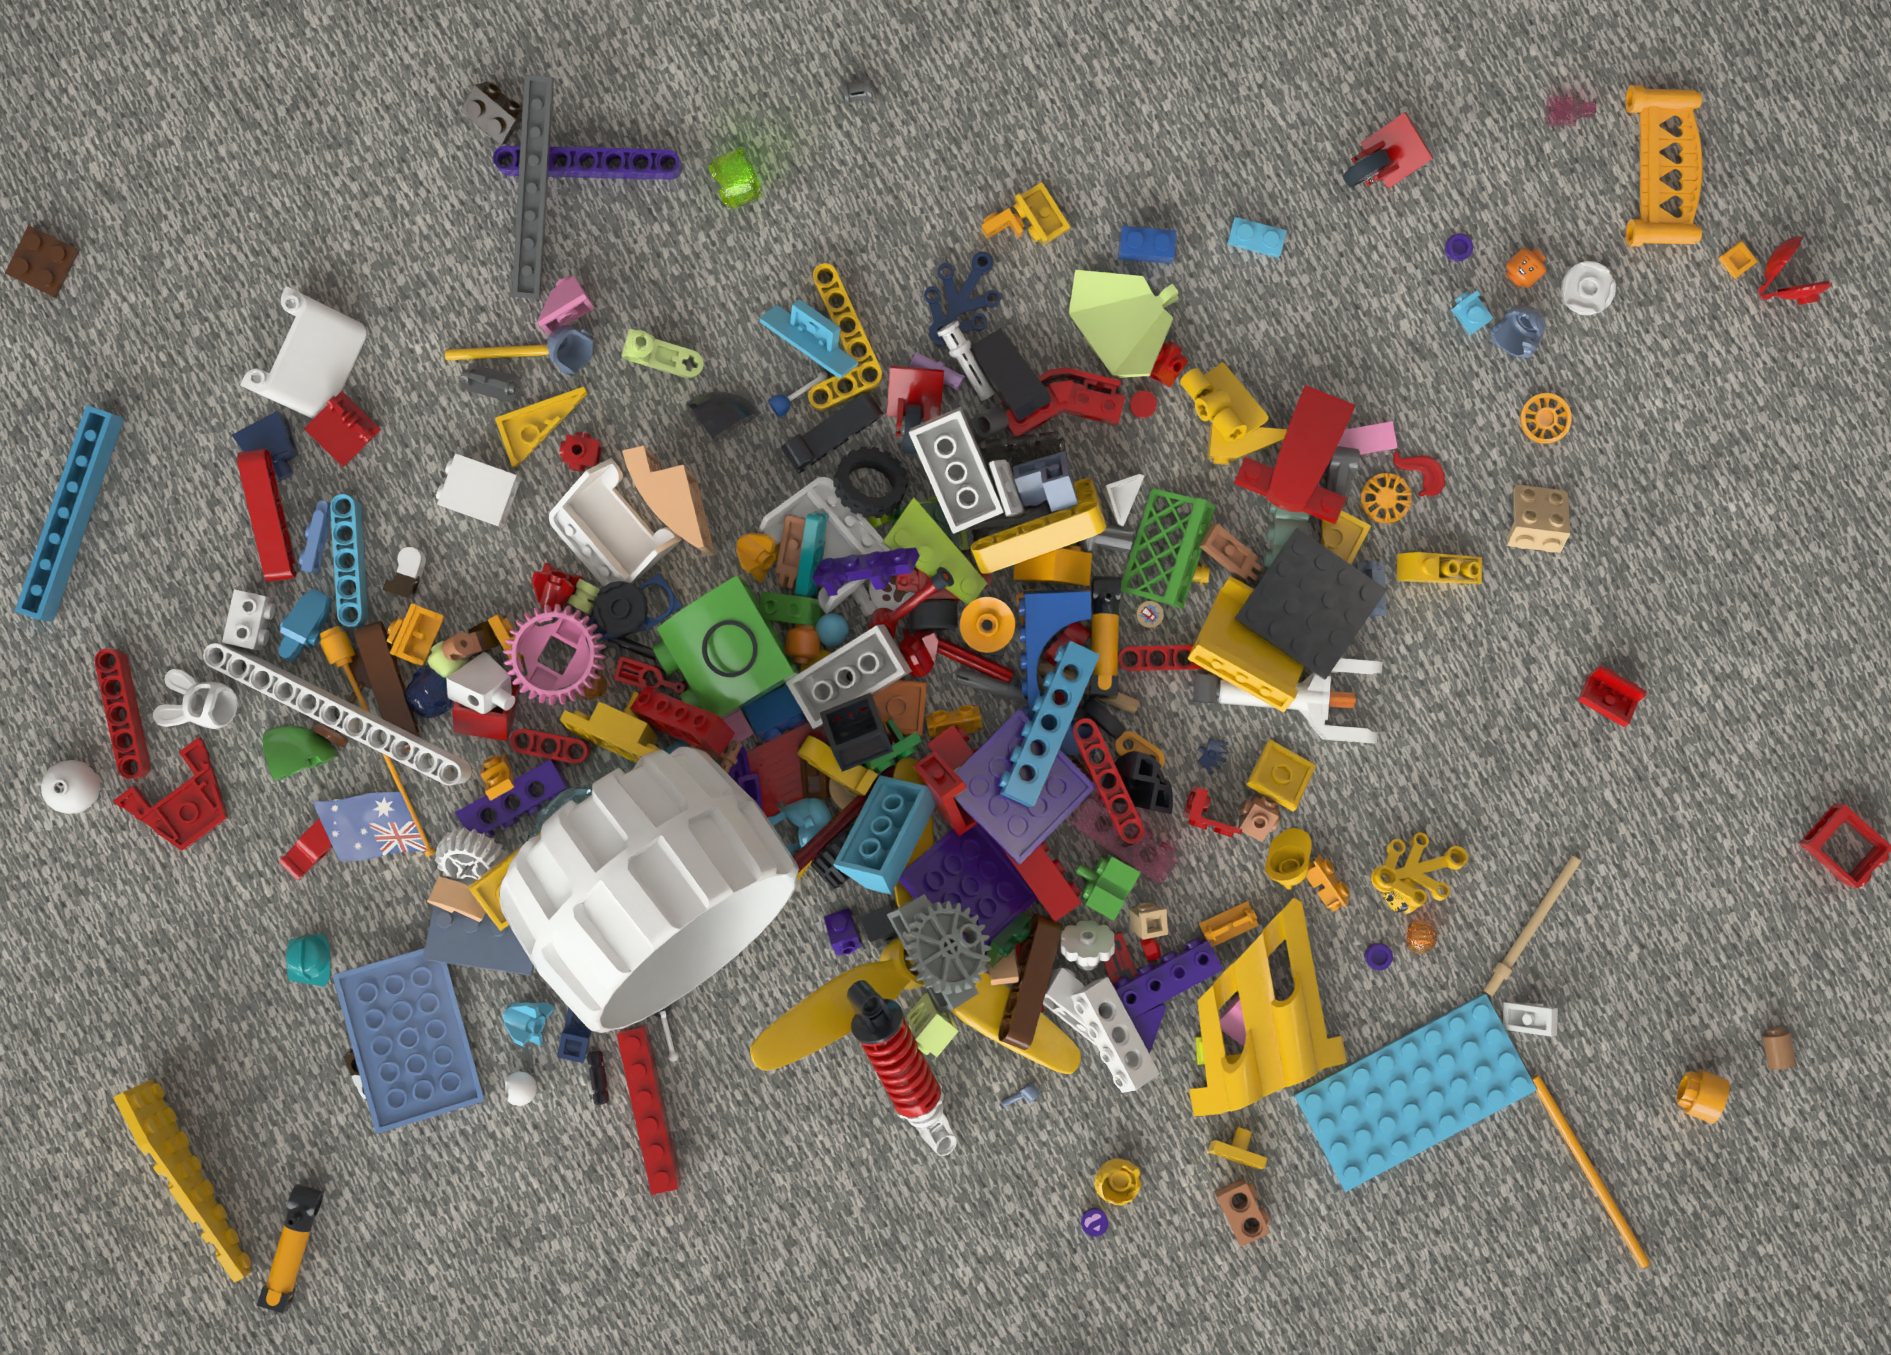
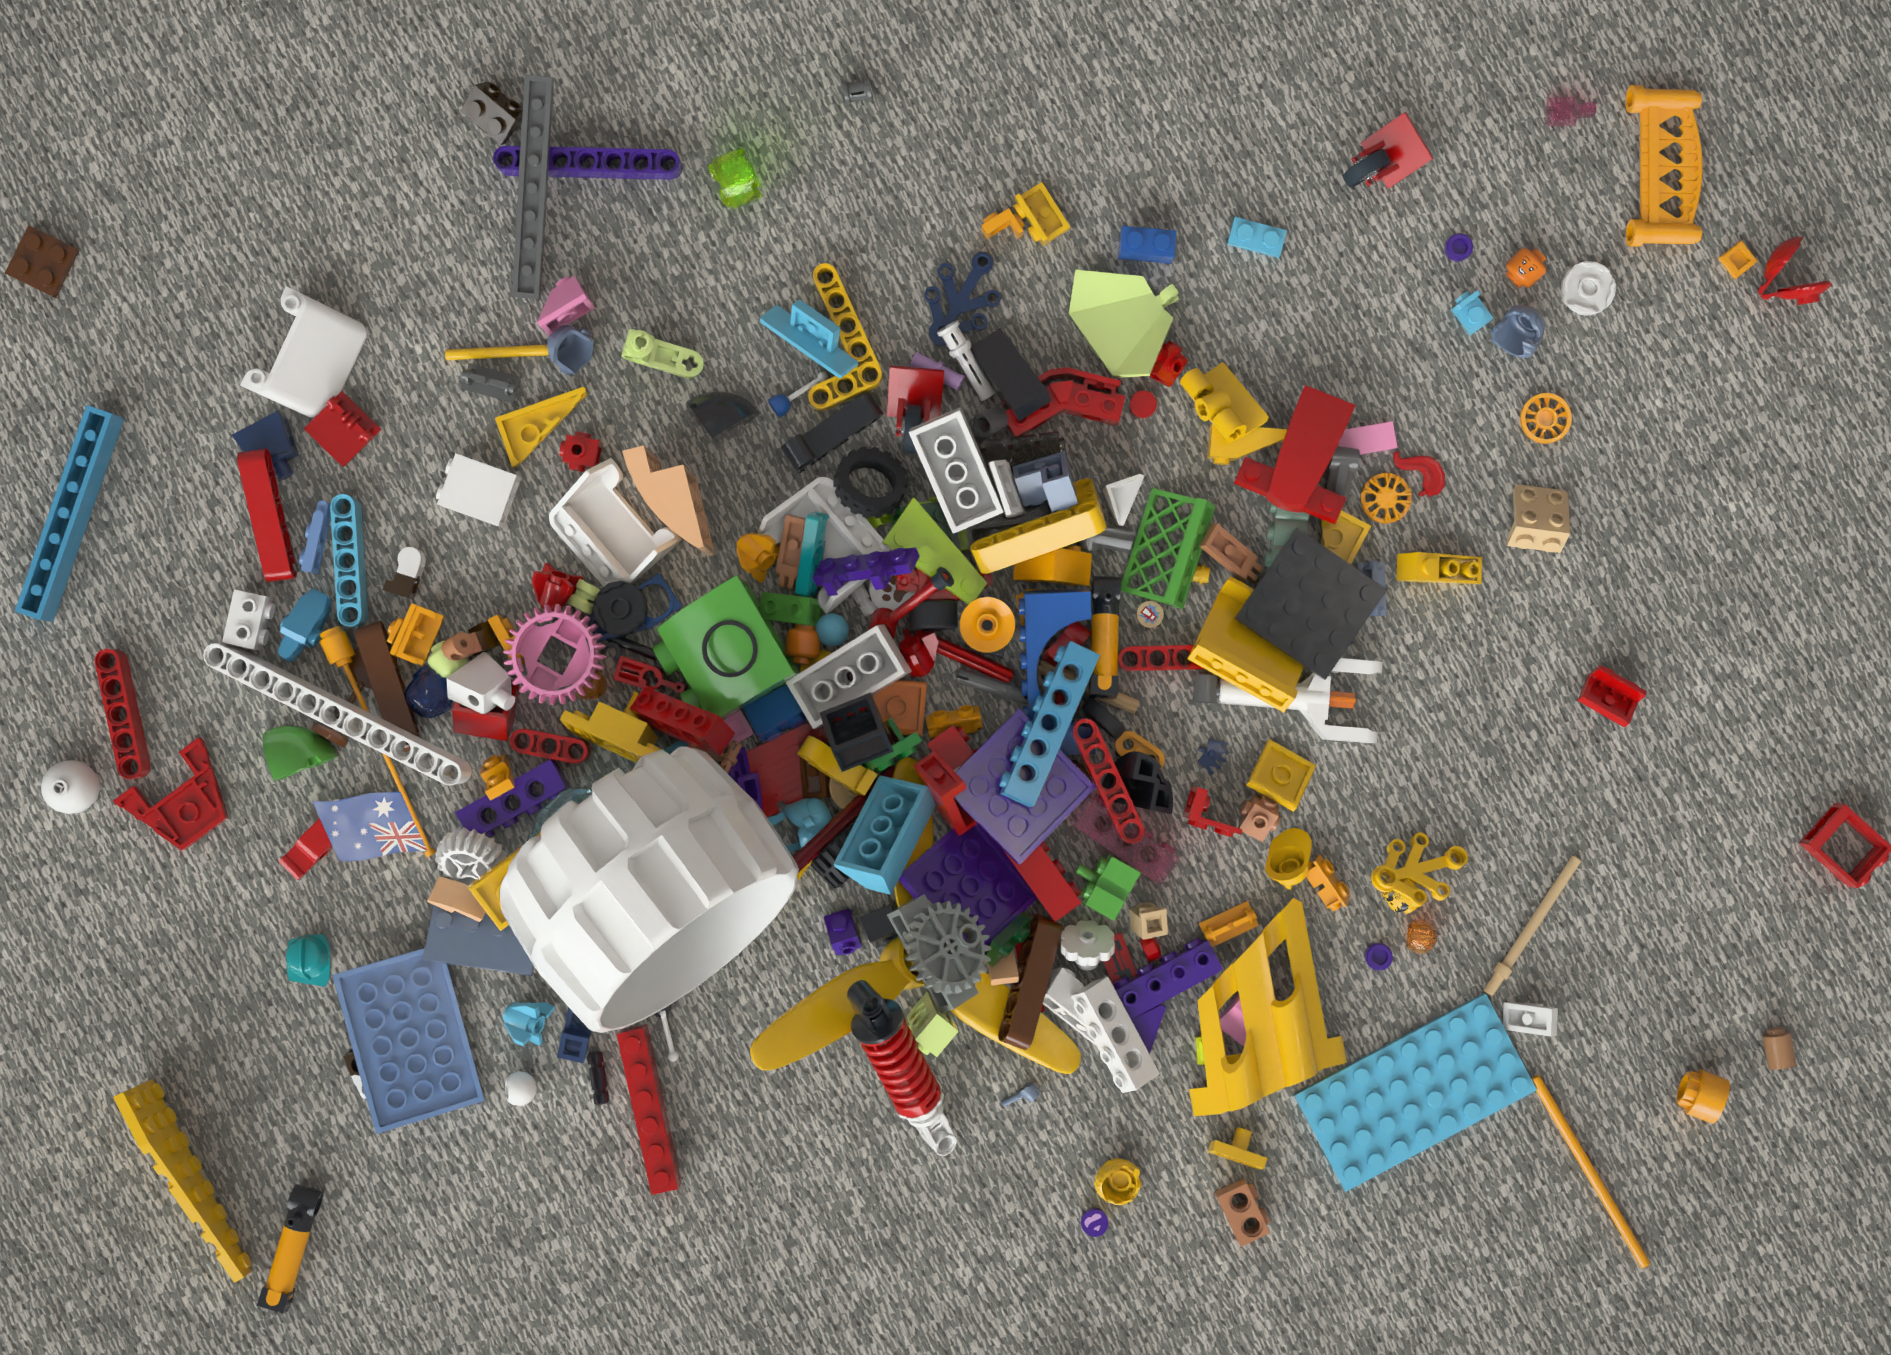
white piece [153,669,237,729] -> none

